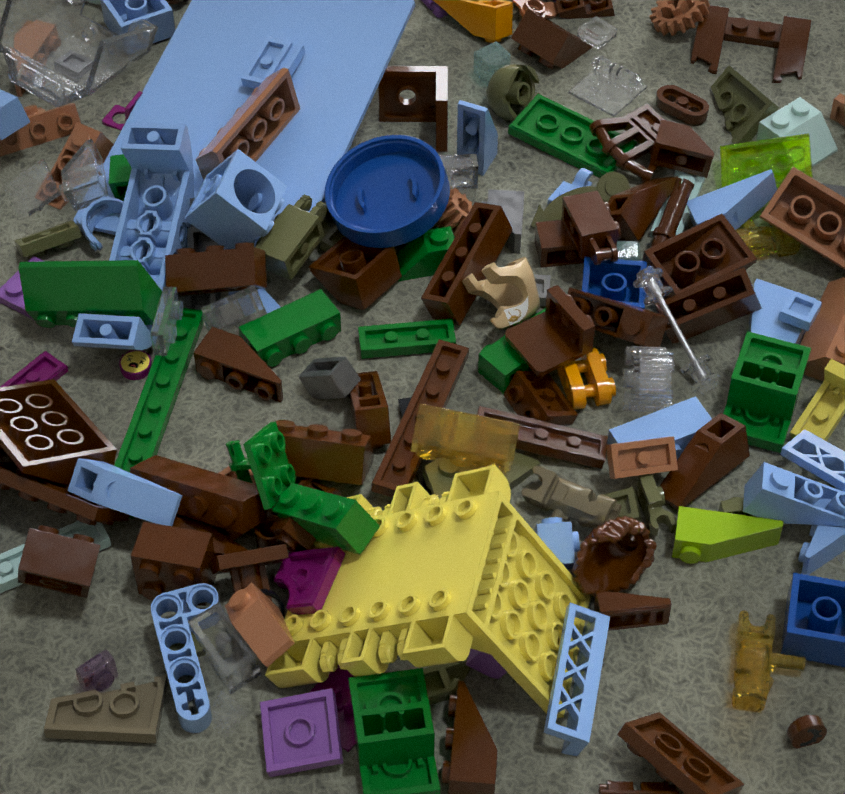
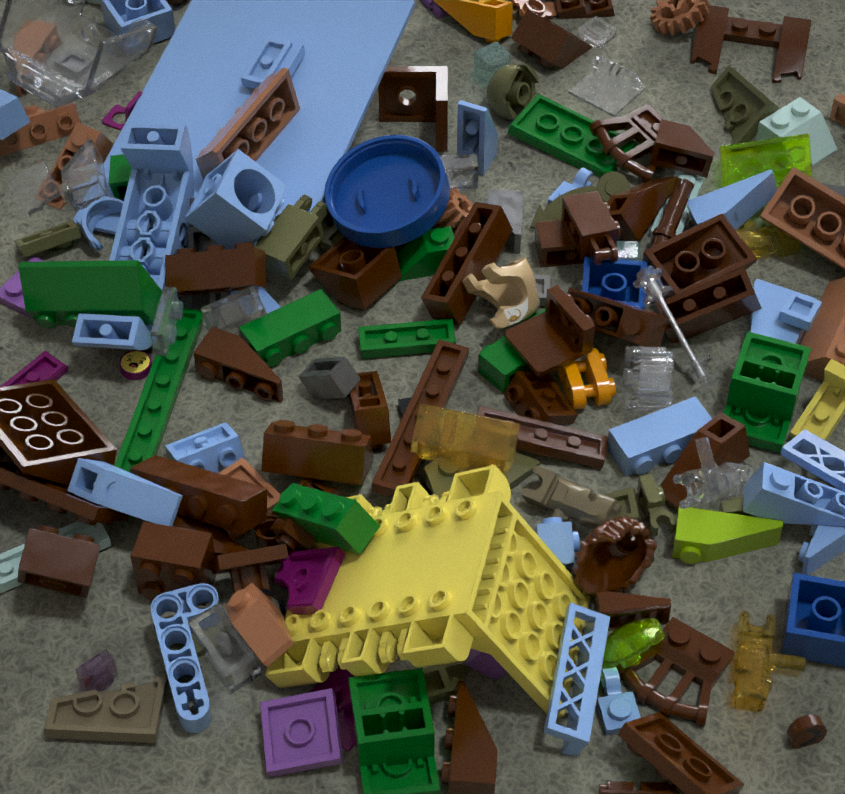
green plate [225,421,296,510] -> none
nougat plate [606,436,678,479] -> none
reddish brown plate [656,85,709,124] -> none
none -> light blue bracket [165,422,245,473]
none -> light blue plate [596,667,641,736]
none -> clear neon green dish [602,618,665,668]
none -> reddish brown plate [616,617,735,727]
none -> clear piece [673,437,756,509]

